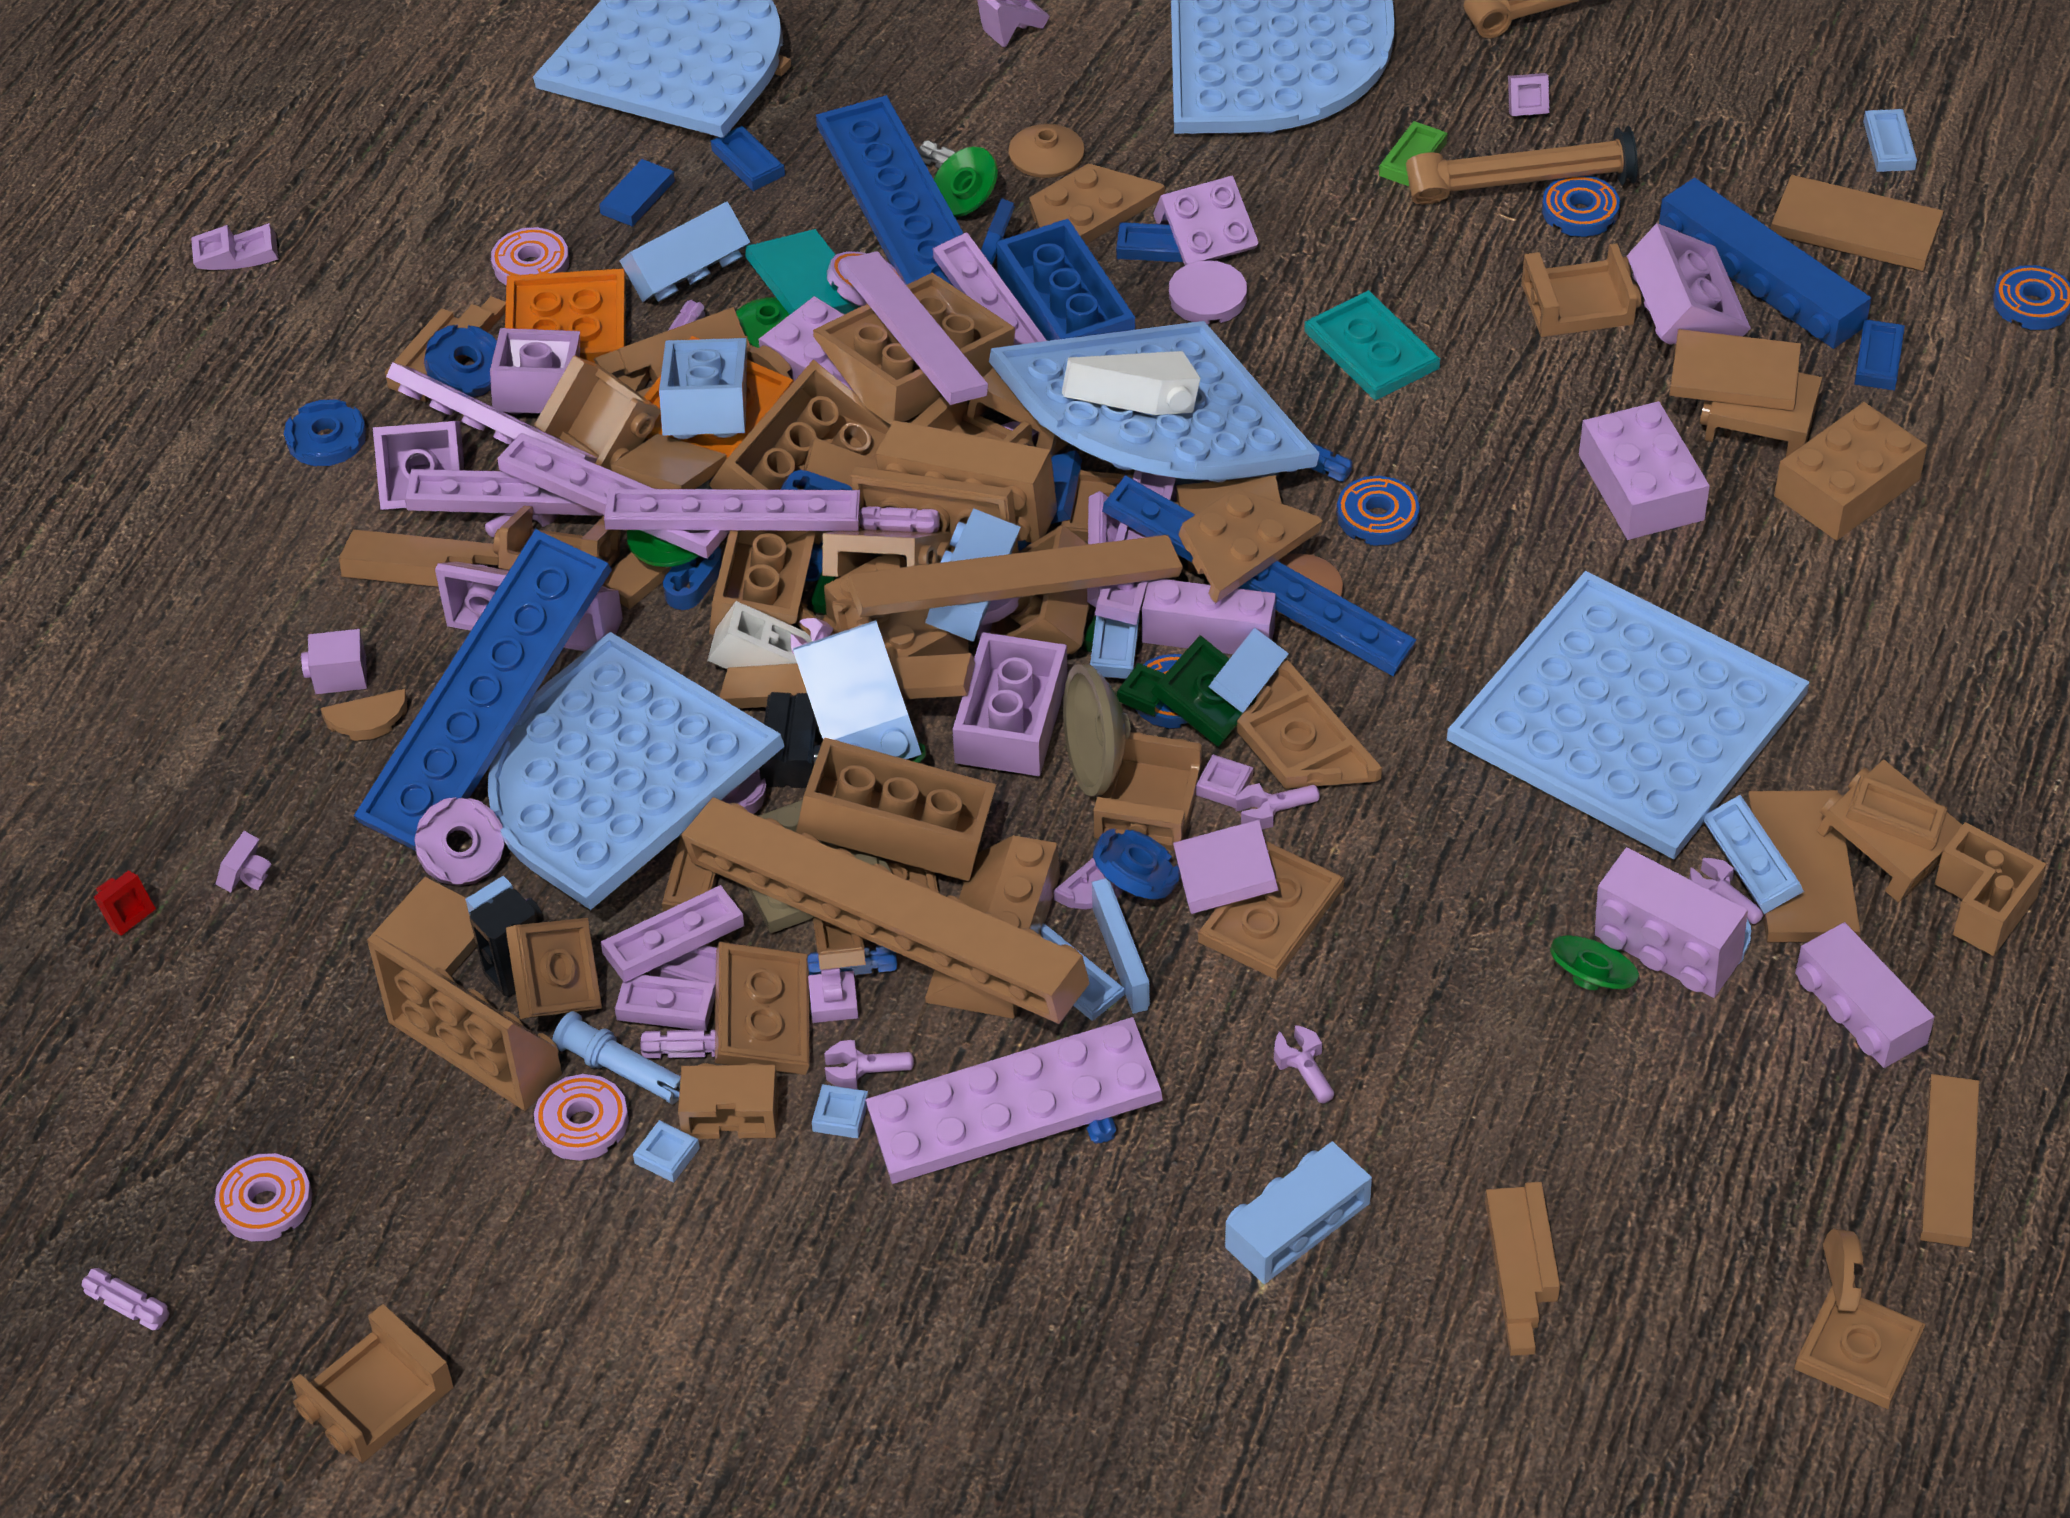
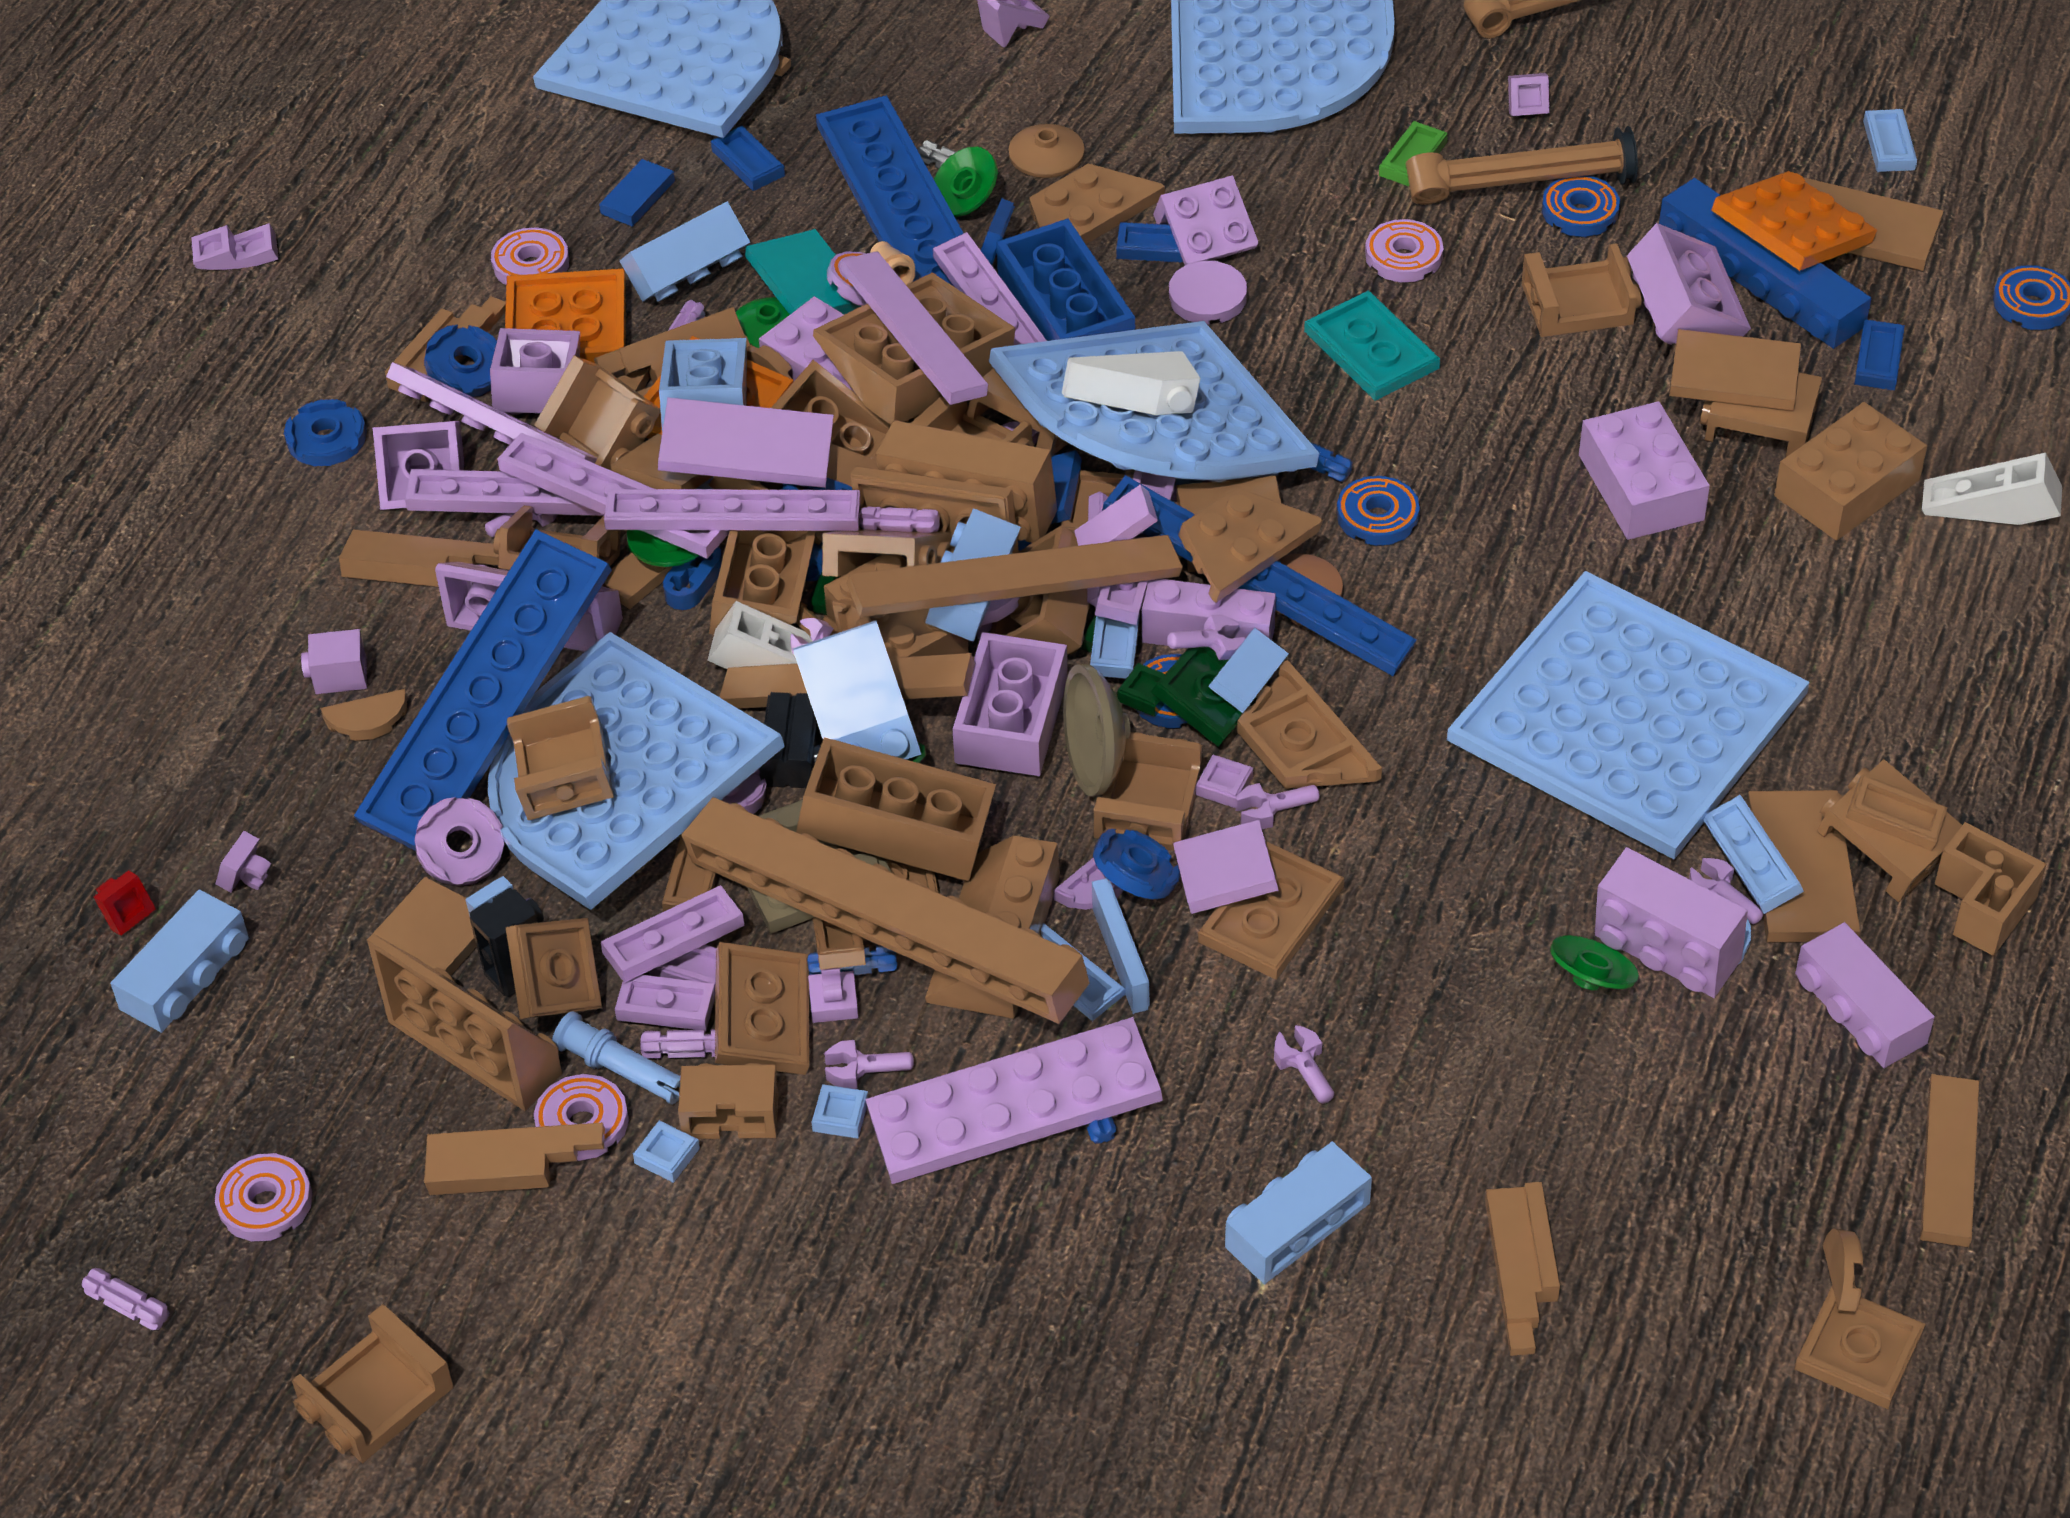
none -> light blue brick [110,890,249,1033]
none -> medium nougat piece [424,1122,605,1195]
none -> medium nougat panel [507,696,614,821]
none -> lavender tile [658,397,834,488]
none -> light nougat cone [870,241,915,285]
none -> lavender tile [1074,484,1158,546]
none -> lavender bar [1167,614,1245,660]
none -> lavender tile [1365,219,1444,282]
none -> orange plate [1711,171,1877,271]
none -> white slope [1922,452,2062,525]

